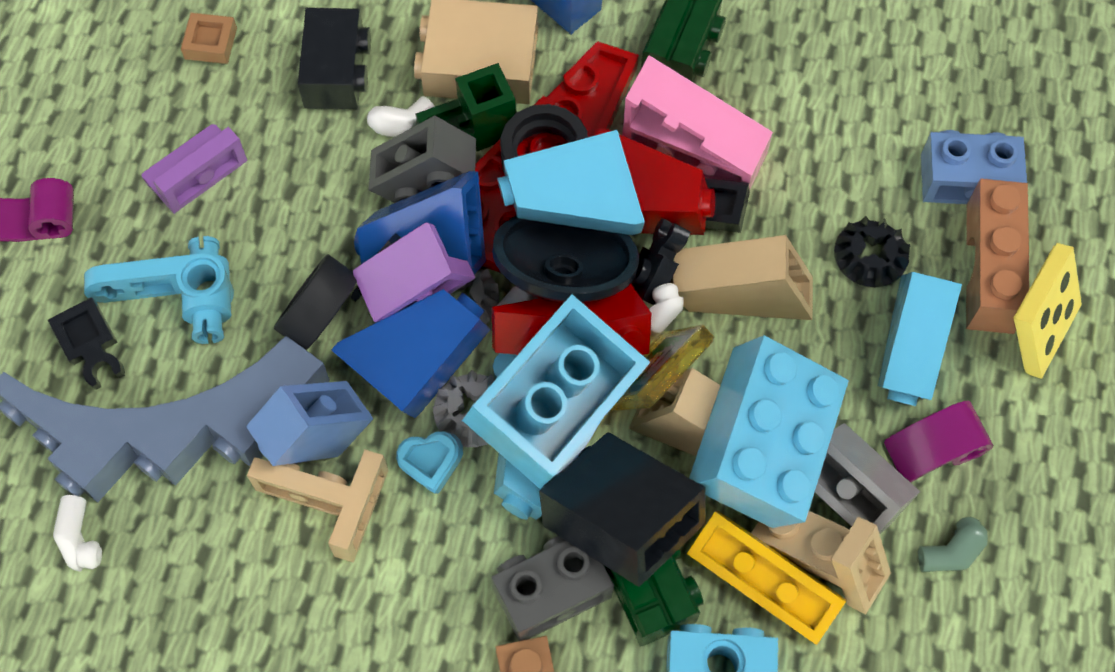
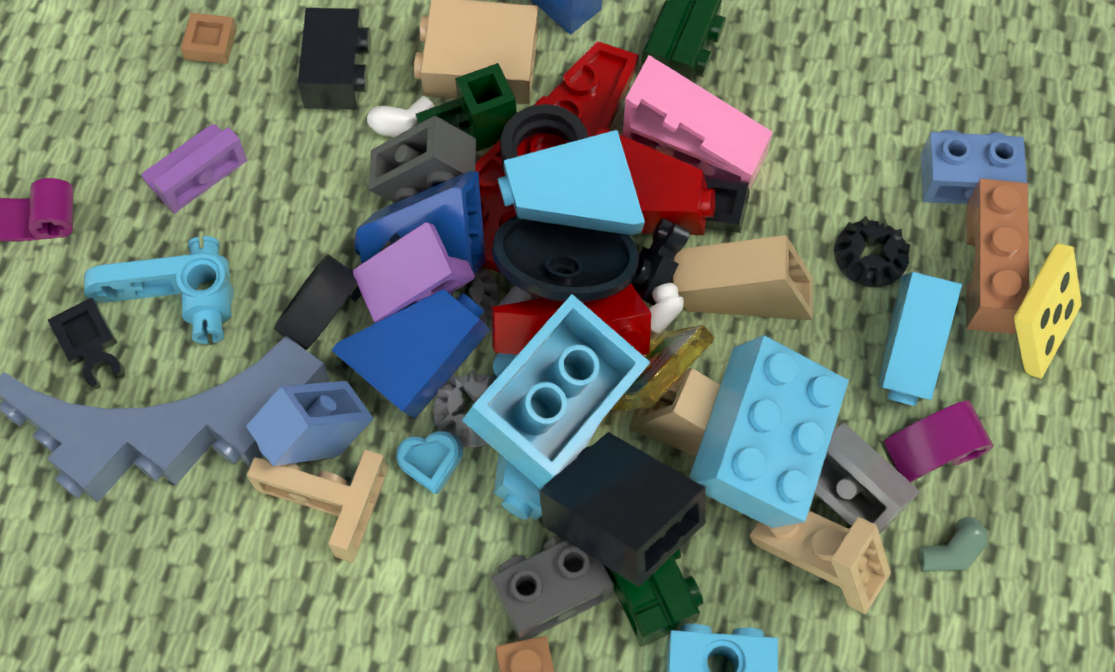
white arm [53,495,102,572] -> none
yellow plate [687,510,847,645] -> none

